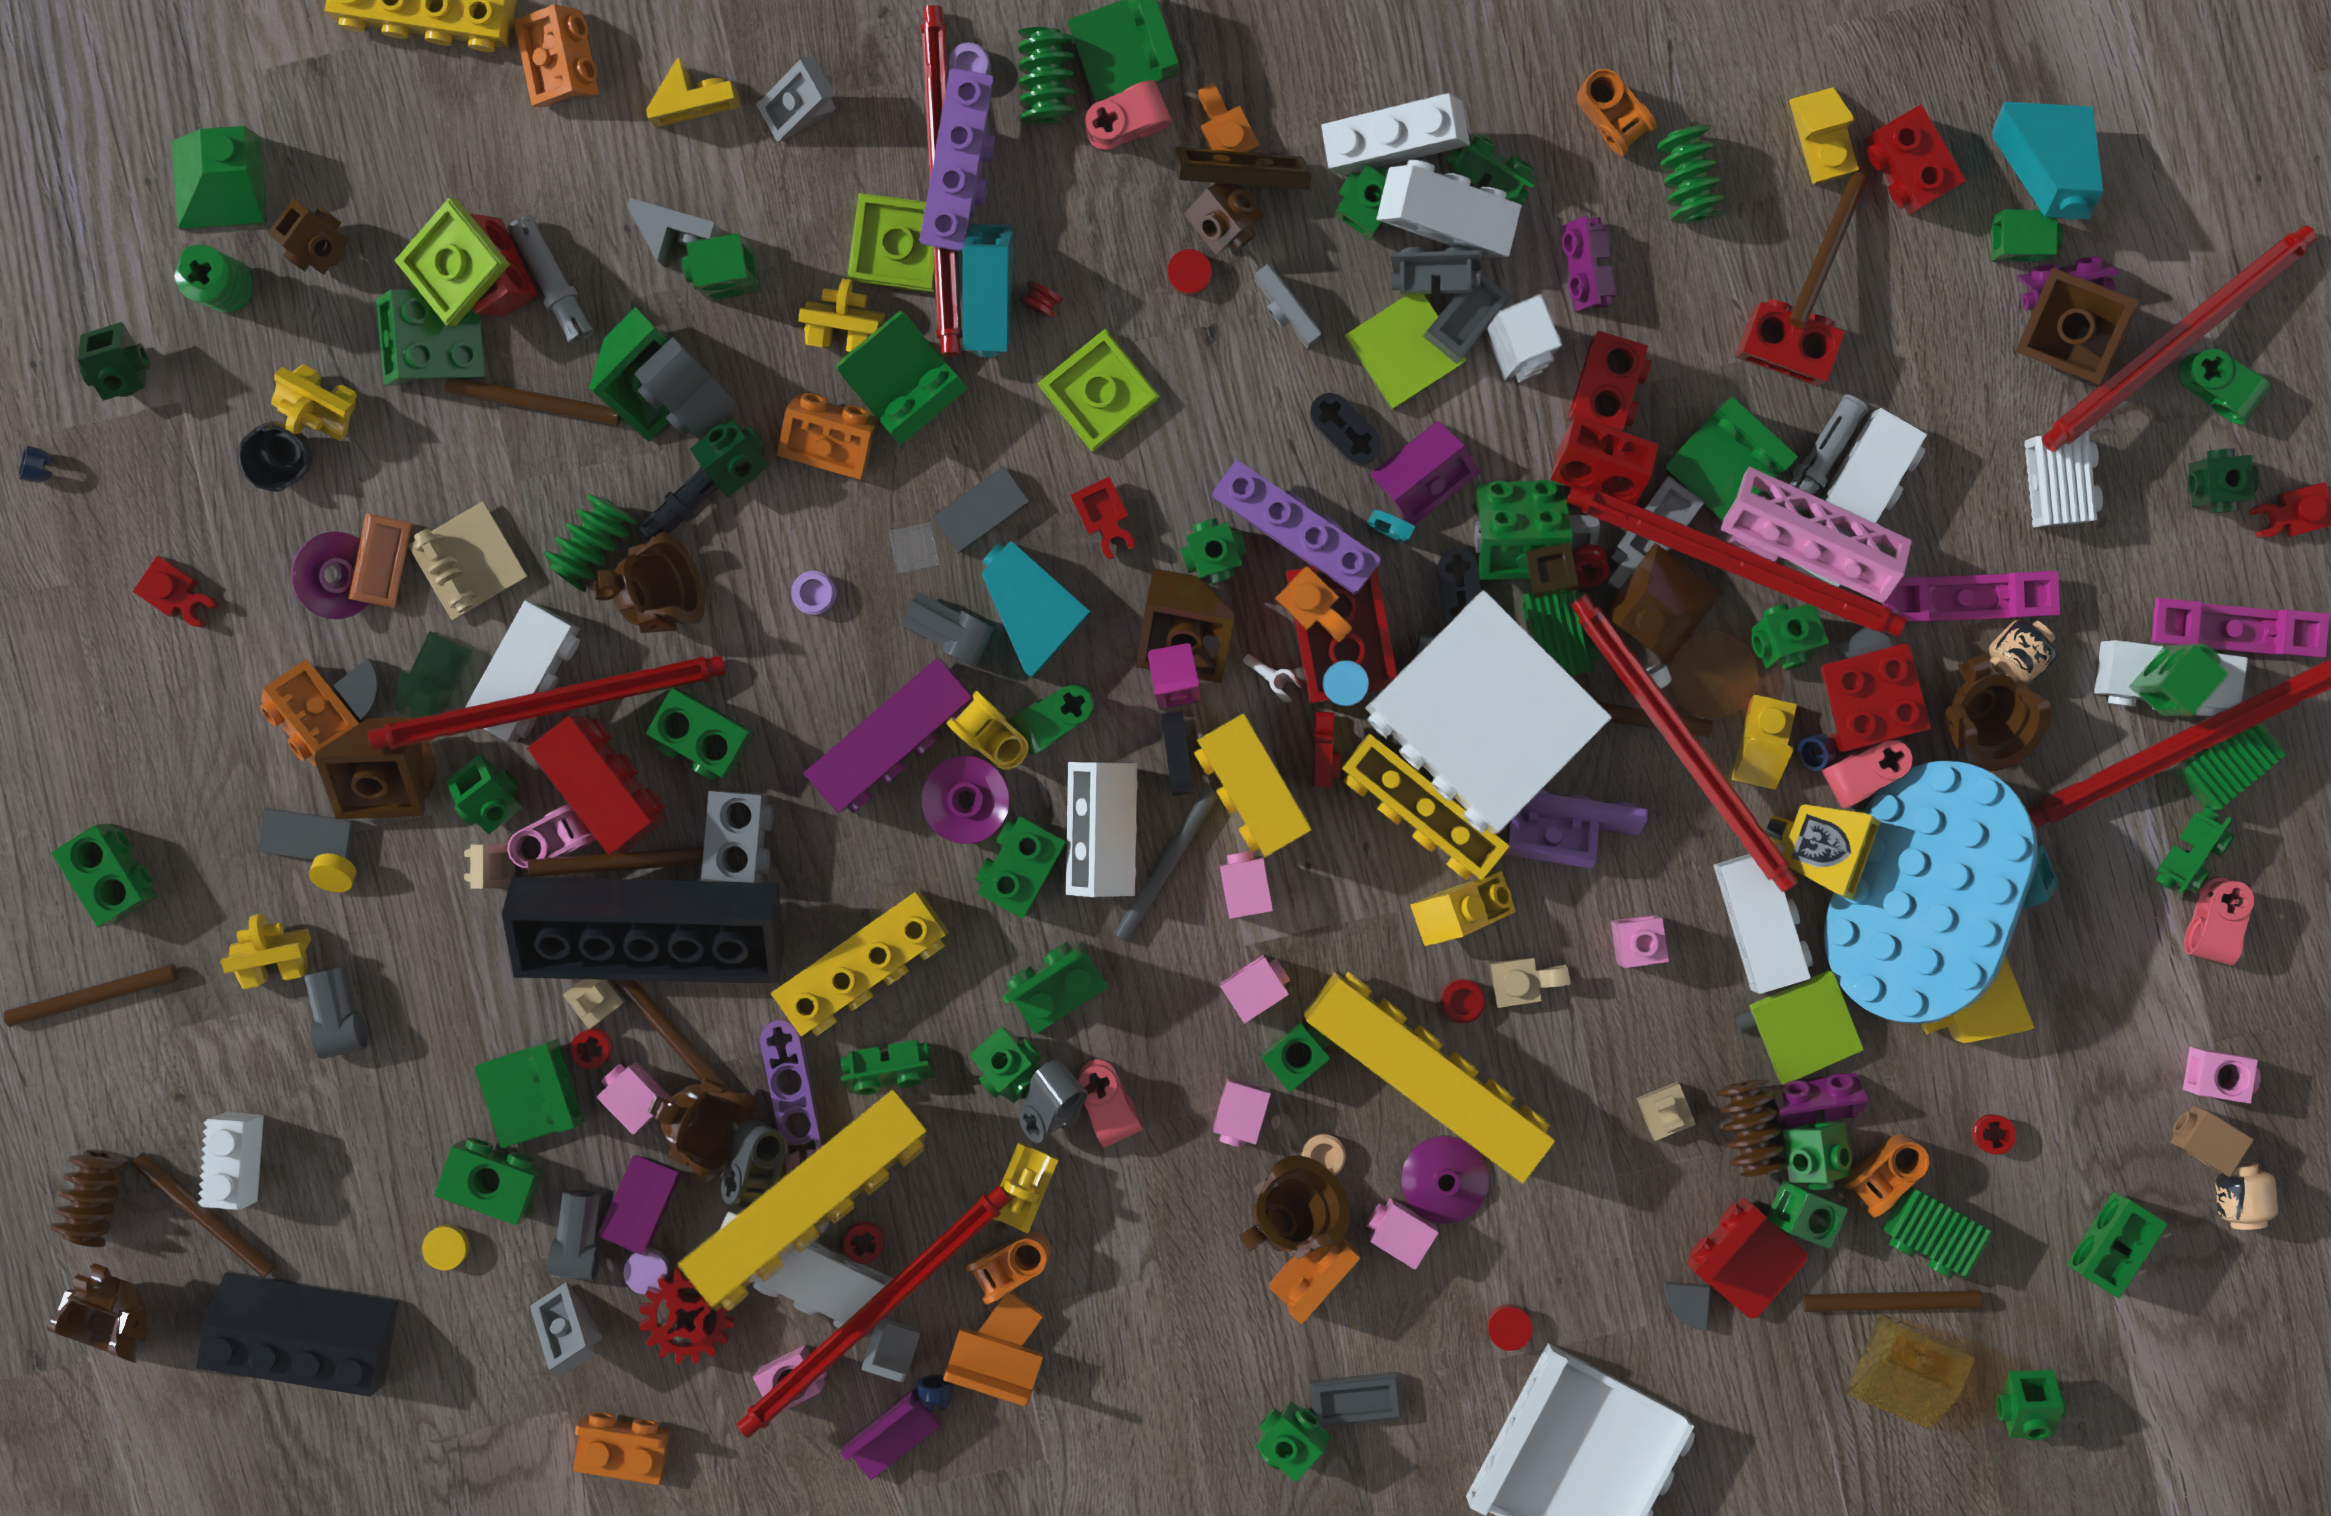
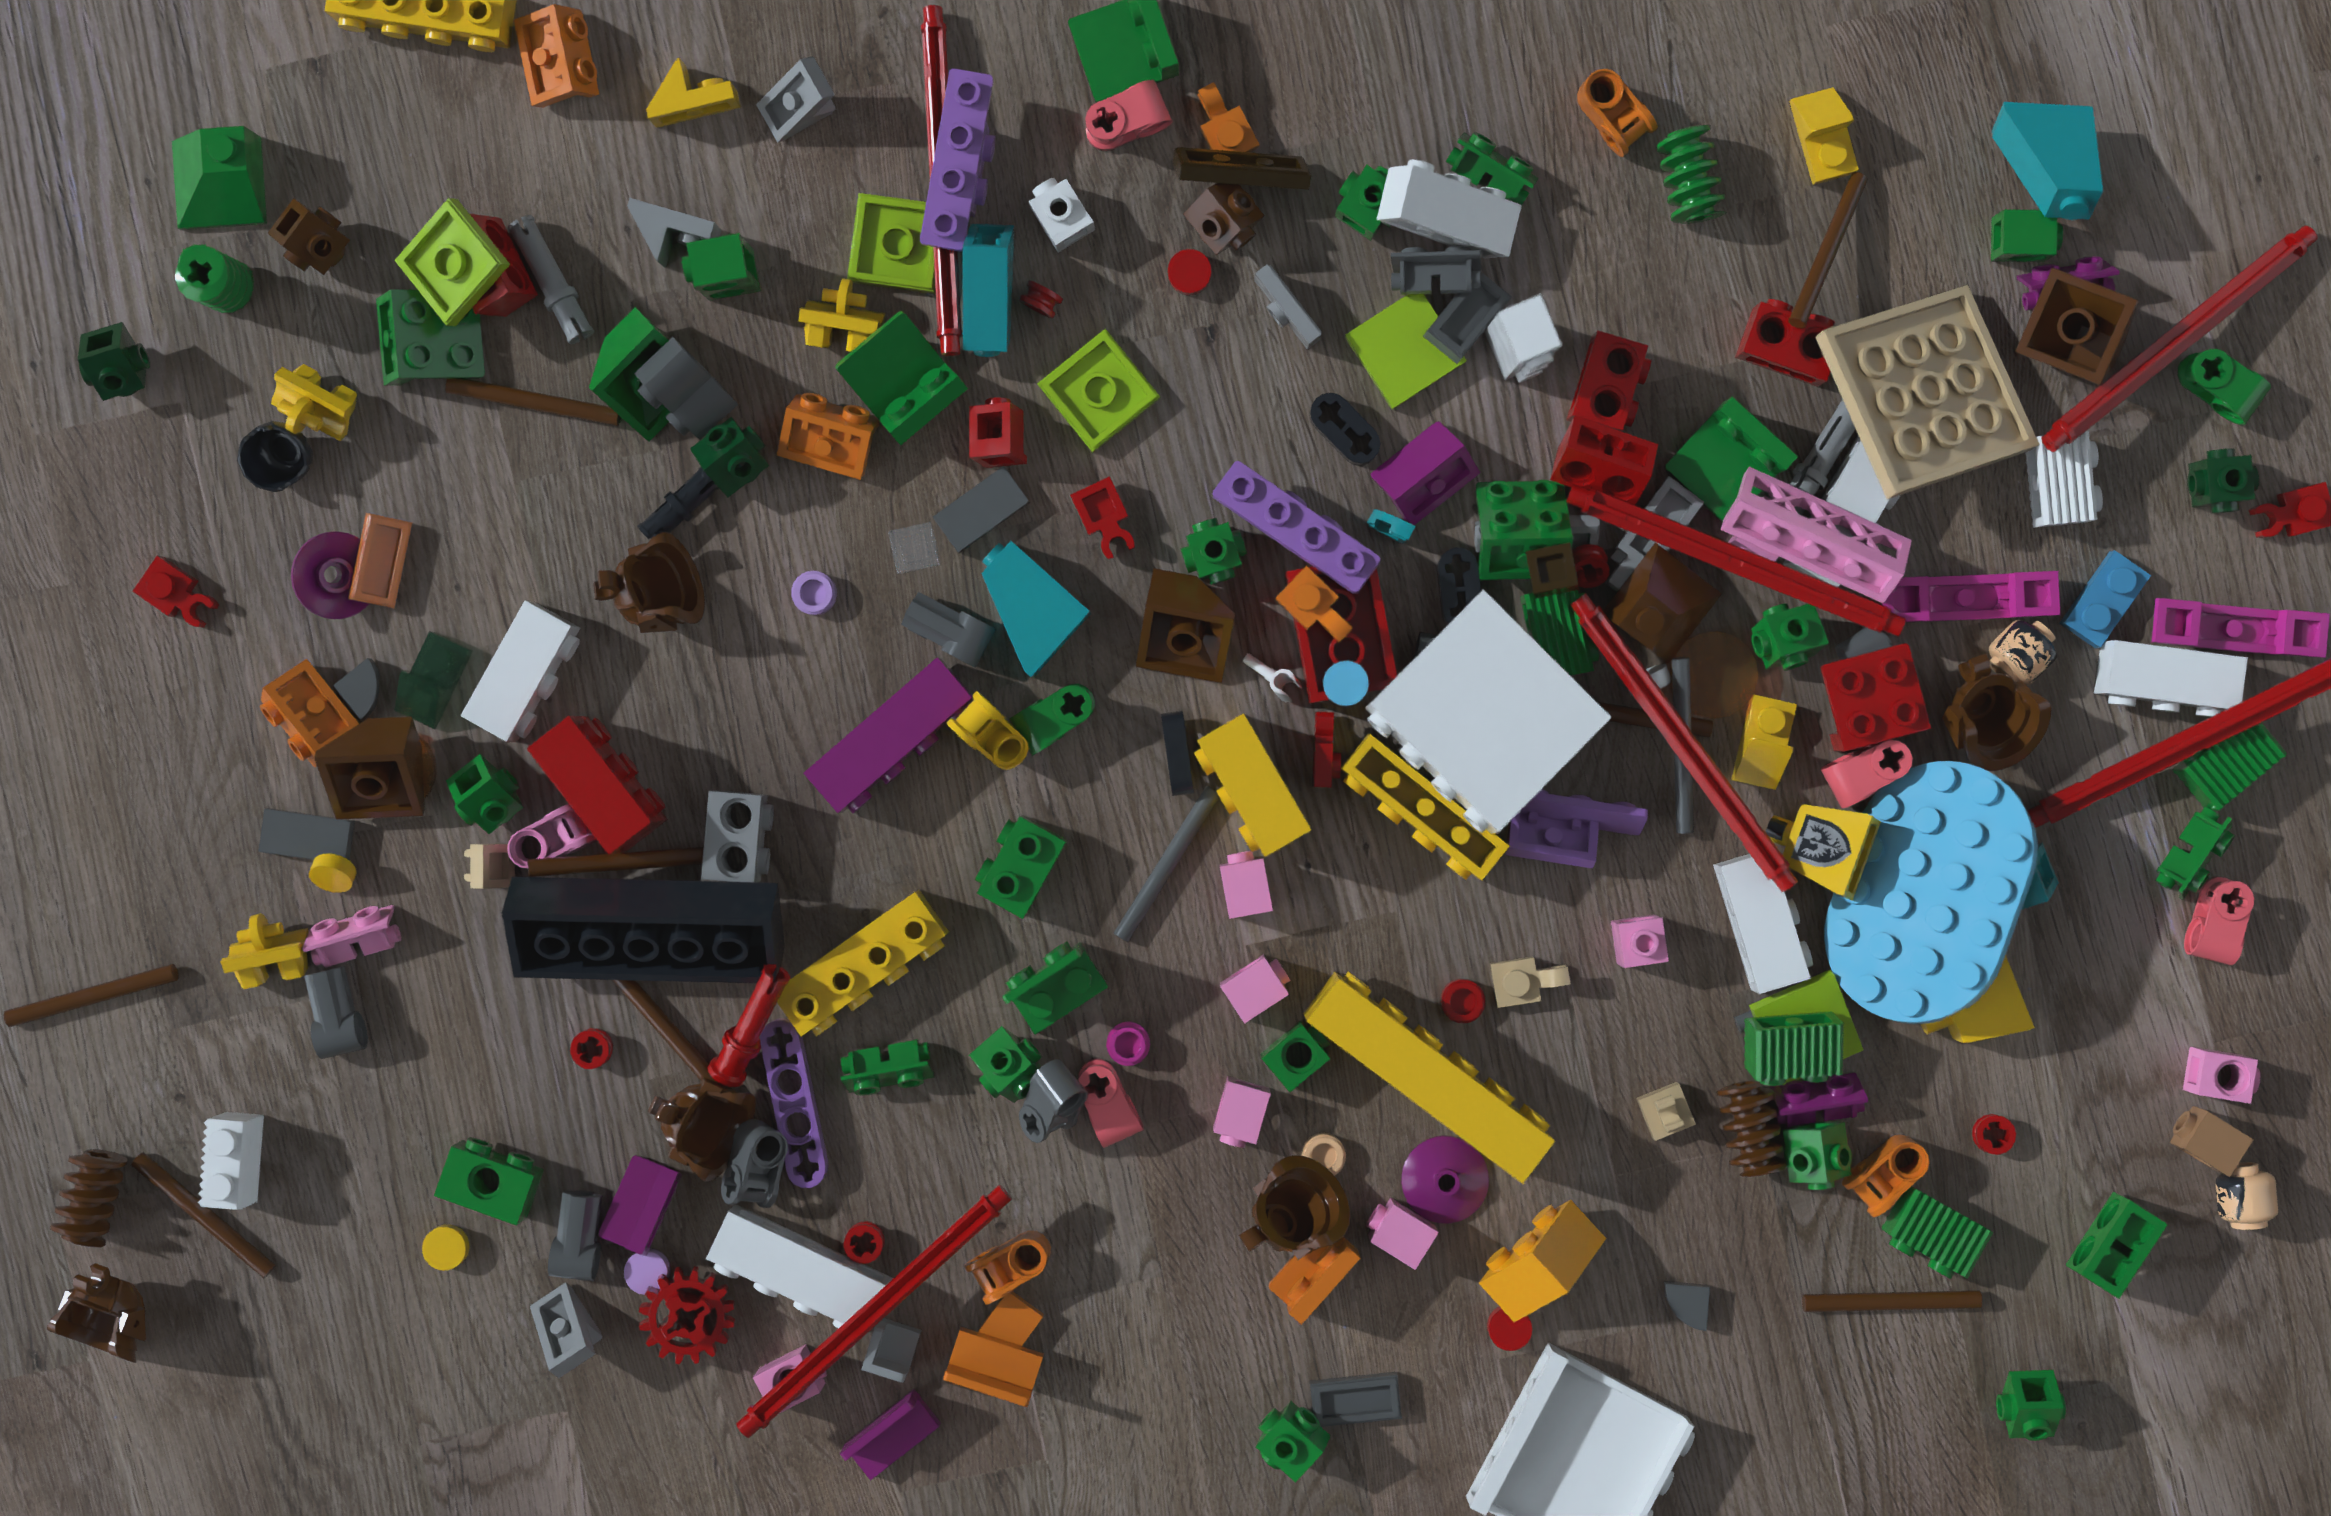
dark blue hinge [18,445,55,483] -> none
green brick [51,824,157,928] -> none
black slope [196,1271,399,1397] -> none
red piece [367,655,726,750] -> none
tan hinge [408,501,528,621] -> none
green bracket [475,1038,585,1148] -> none
green piece [543,494,638,592] -> none
tan tile [563,979,627,1029] -> none
orange bracket [573,1412,670,1485] -> none
bright pink brick [597,1061,671,1135] -> none
green brick [645,688,755,781] -> none
yellow brick [678,1089,927,1311] -> none
dark blue hinge [918,1375,953,1412] -> none
magenta dish [921,756,1009,844] -> none
lavender tile [947,43,991,75] -> none
yellow hips [994,1142,1059,1233] -> none
green piece [1018,27,1075,125] -> none
white brick [1066,762,1138,897] -> none
dark pink slope [1148,643,1202,710] -> none
white brick [1321,93,1470,175] -> none
yellow slope [1410,871,1516,946] -> none
magenta hinge [1562,215,1617,312] -> none
red bracket [1686,1197,1808,1319] -> none
green brick [1766,1180,1848,1249] -> none
dark blue hinge [1798,734,1838,771] -> none
clear yellow slope [1846,1313,1976,1429] -> none
red brick [1865,104,1966,216] -> none
green brick [2129,643,2229,716] -> none
none -> bright pink hinge [302,905,401,968]
none -> red pin [708,964,790,1087]
none -> red brick [969,397,1027,468]
none -> white brick [1029,178,1095,253]
none -> dark pink plate [1106,1021,1150,1066]
none -> light orange brick [1479,1200,1607,1322]
none -> dark grey bar [1672,657,1694,834]
none -> green brick [1744,1011,1844,1086]
none -> tan plate [1816,285,2040,499]
none -> dark azure plate [2059,550,2151,648]

